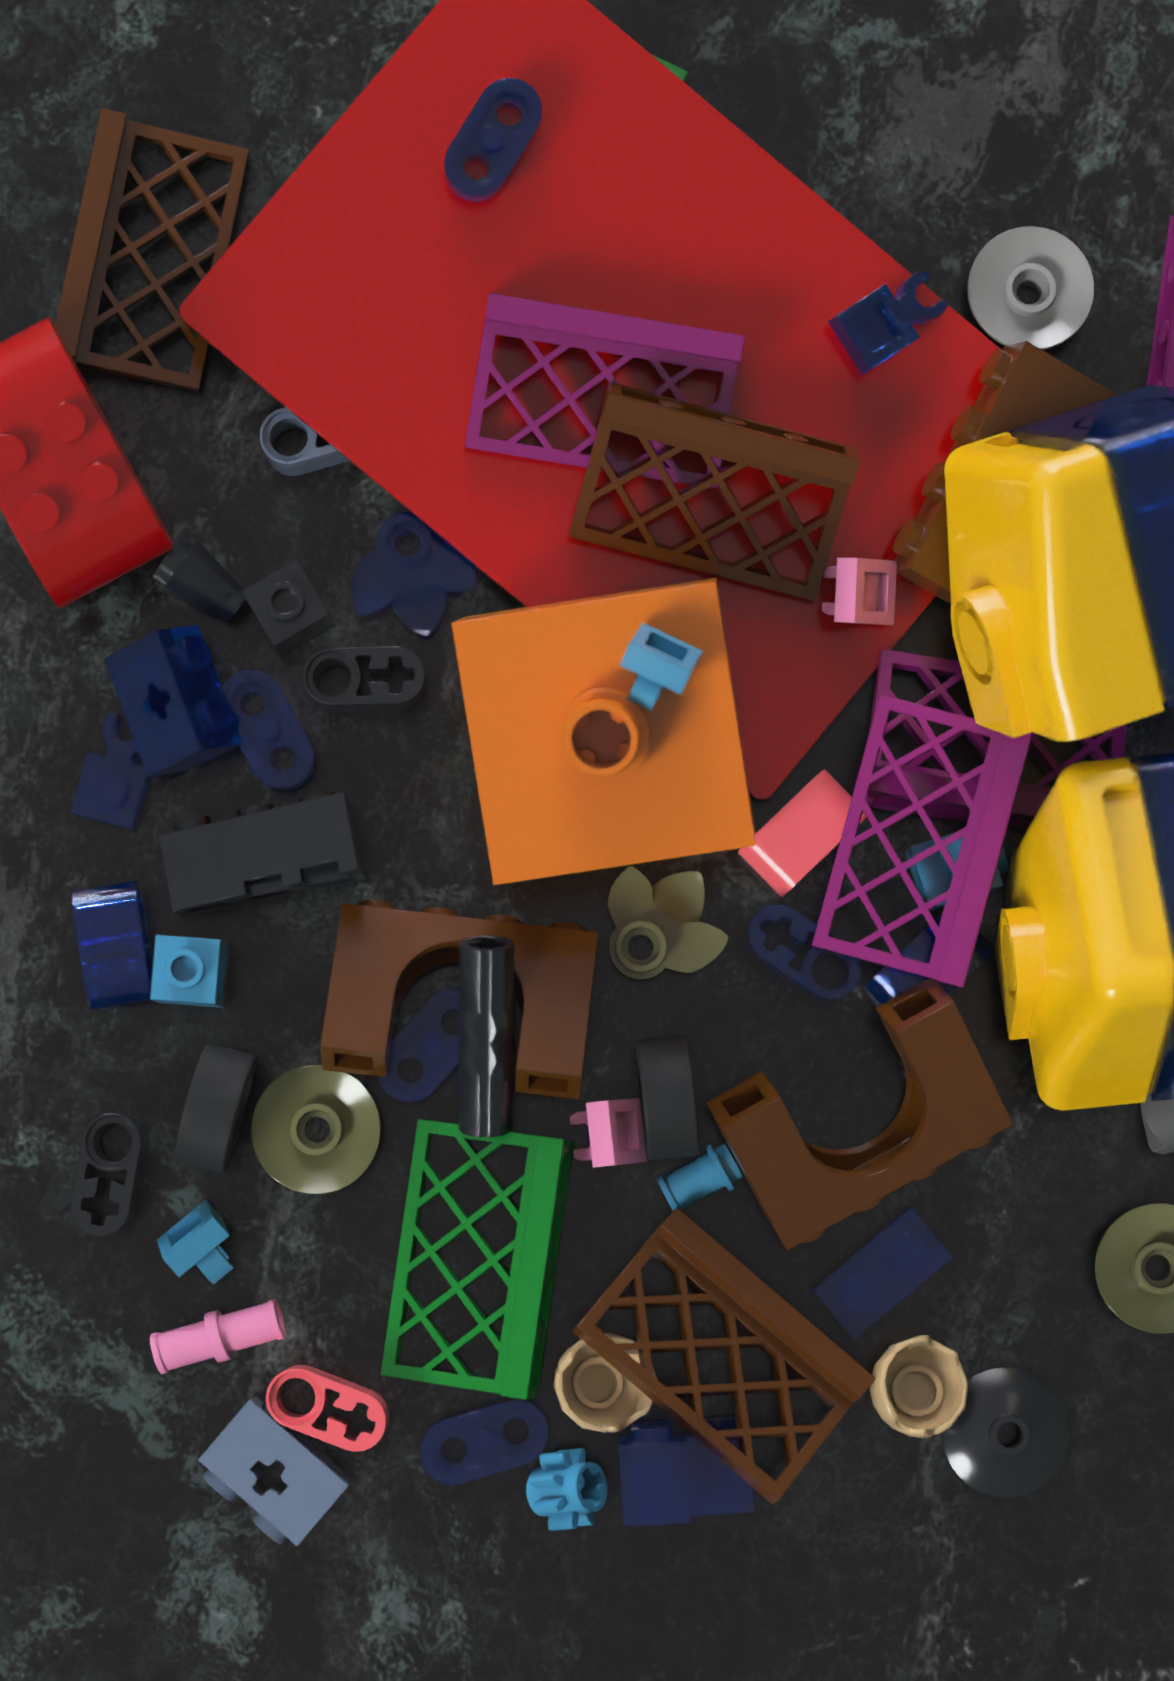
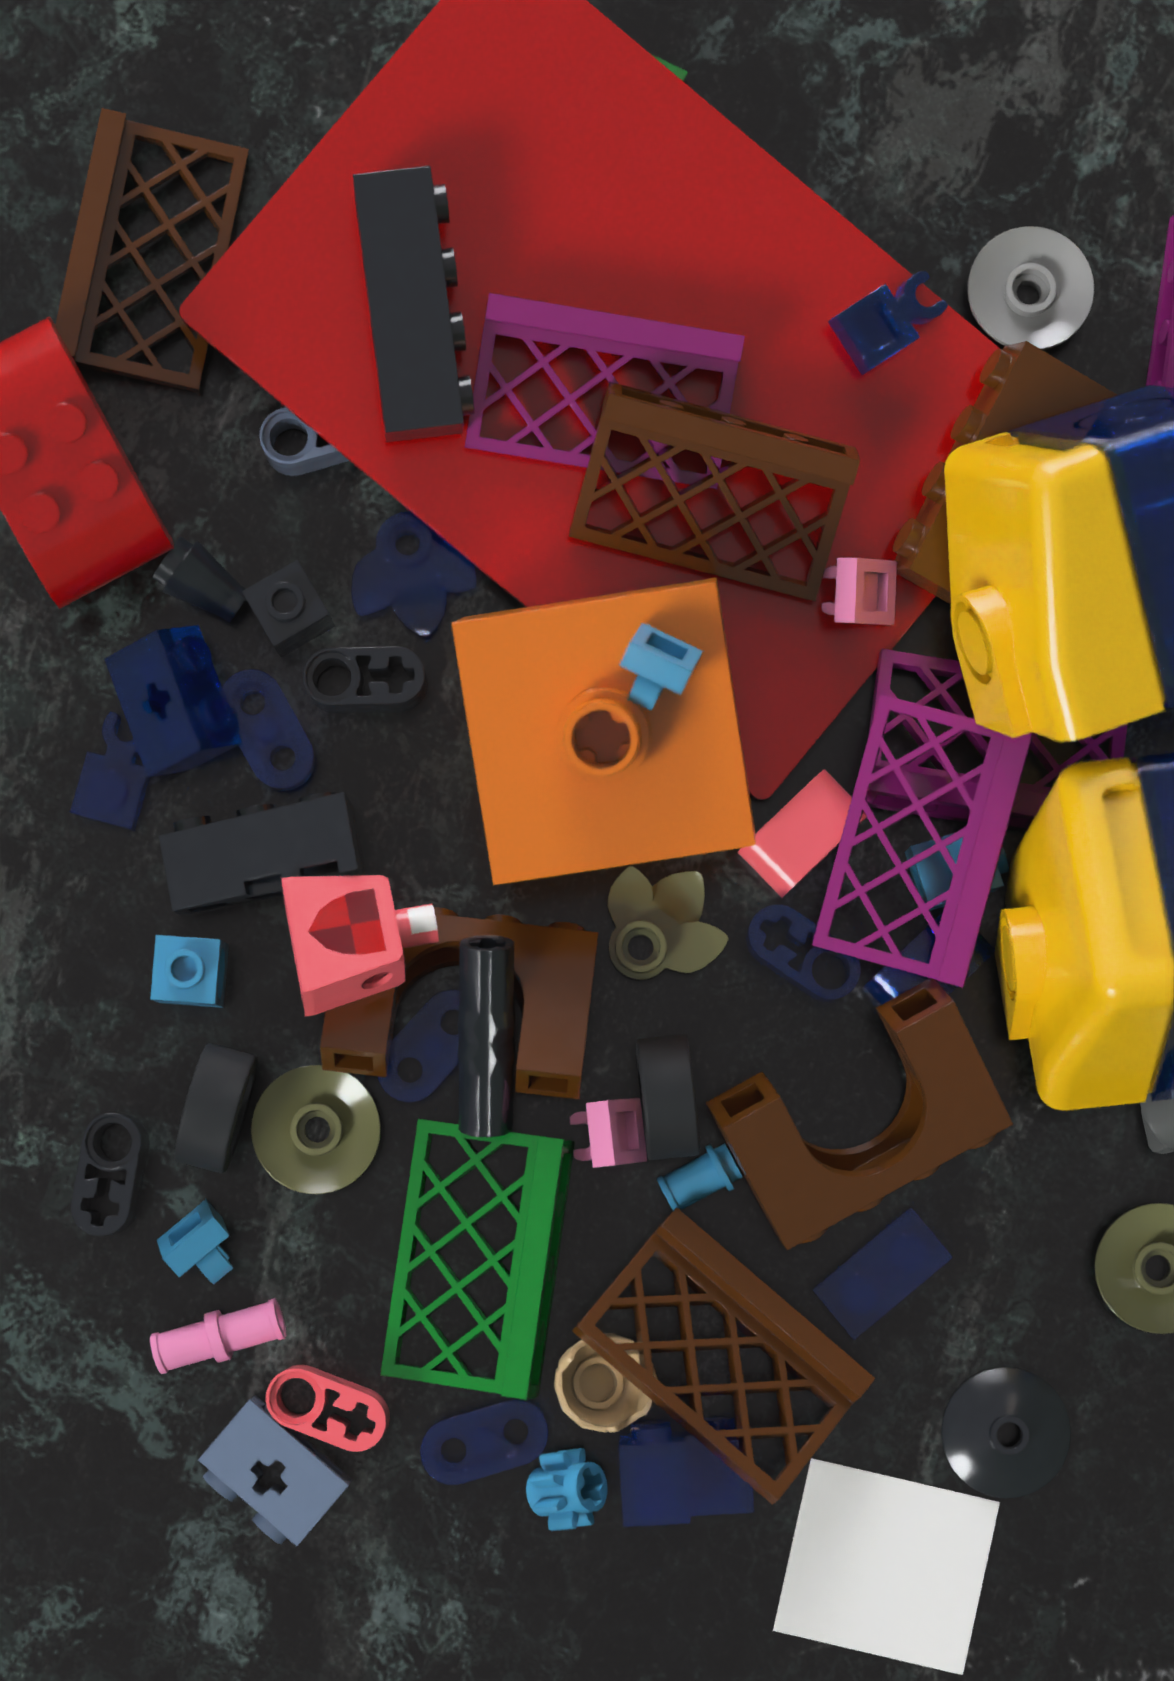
clear blue beam [72,880,153,1010] -> none
clear blue plate [444,78,542,201] -> none
tan hair [869,1335,968,1438] -> none
none -> coral torso [281,875,439,1017]
none -> black brick [353,166,474,442]
none -> white sticker [773,1458,1000,1675]

